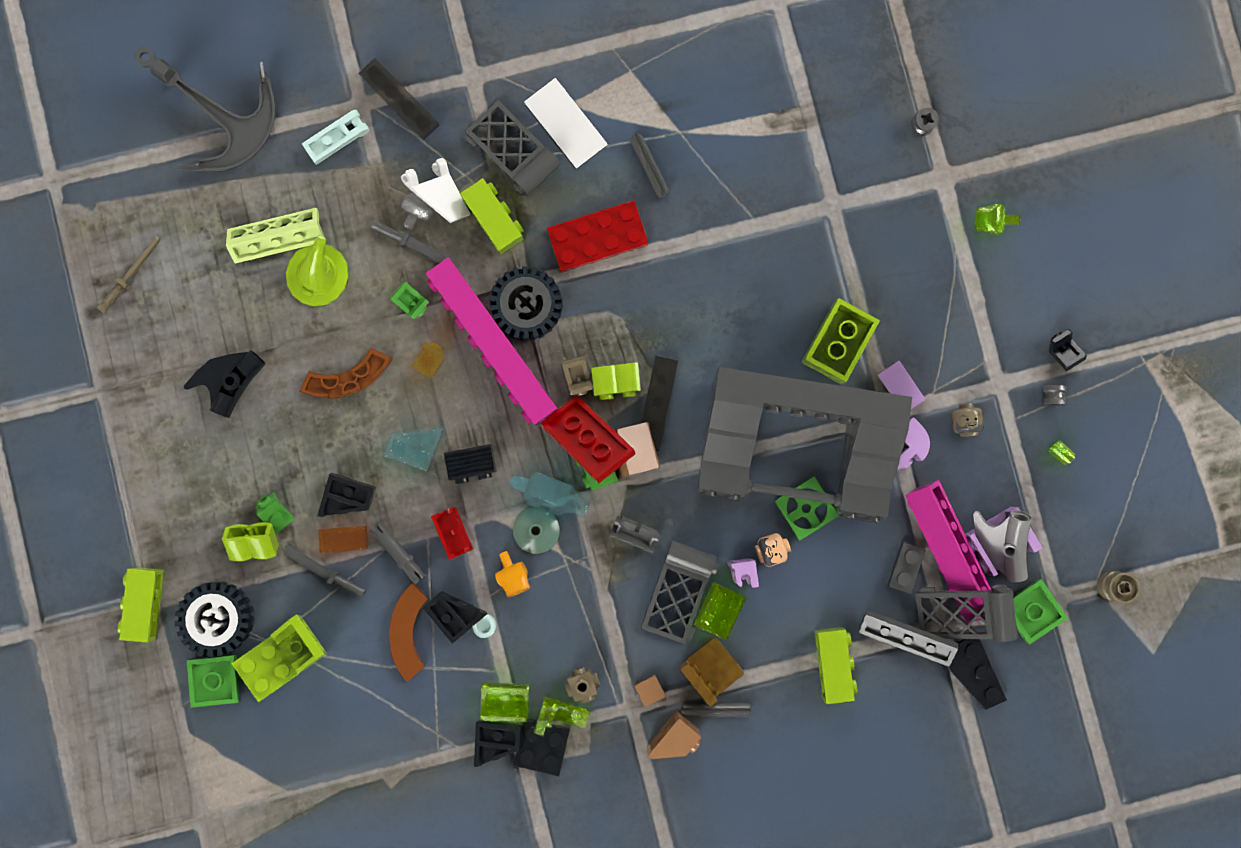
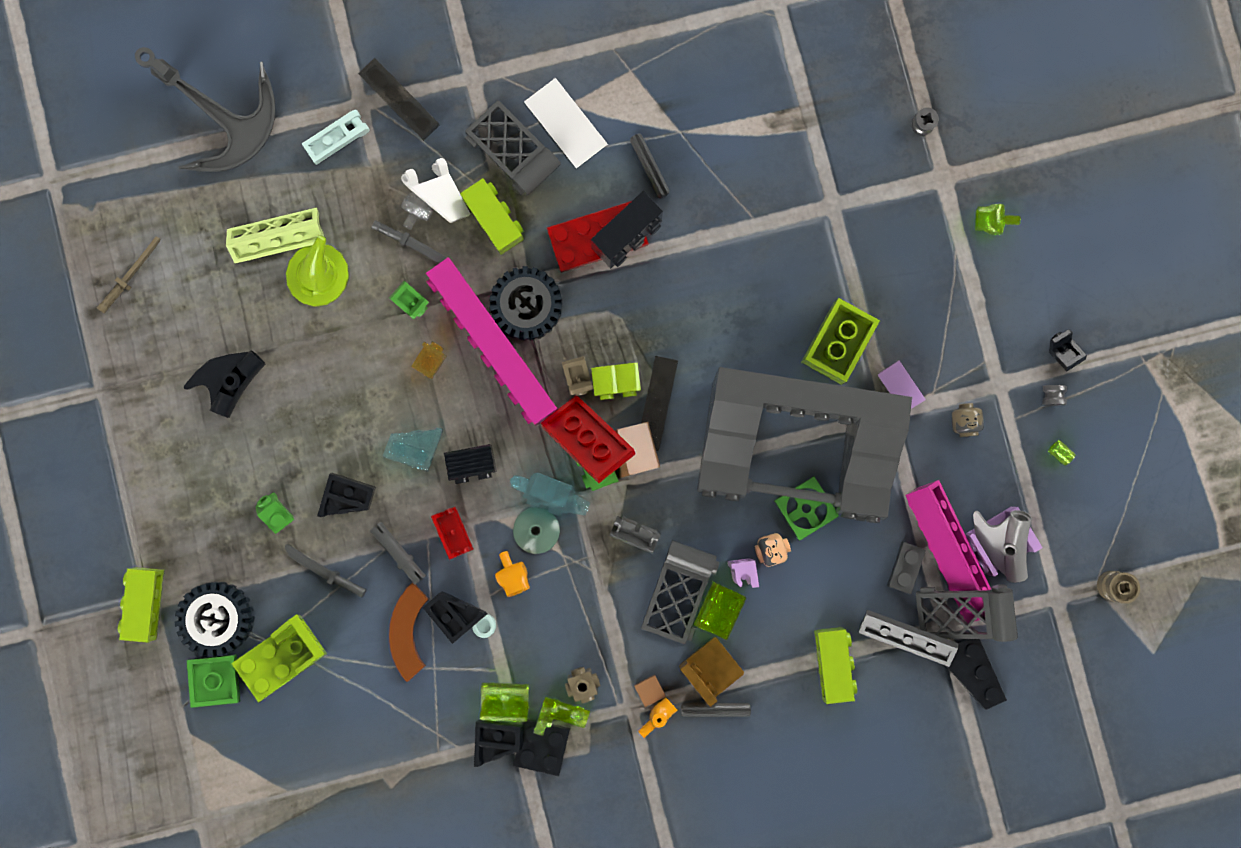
lime brick [222,522,279,561] -> none
dark orange tile [299,348,393,398] -> none
clear orange tile [318,525,368,553] -> none
medium nougat slope [647,710,701,759] -> none
lavender brick [897,417,930,470] -> none
bright green plate [1013,578,1068,645] -> none
none -> black brick [591,191,663,269]
none -> light orange piece [638,697,678,738]

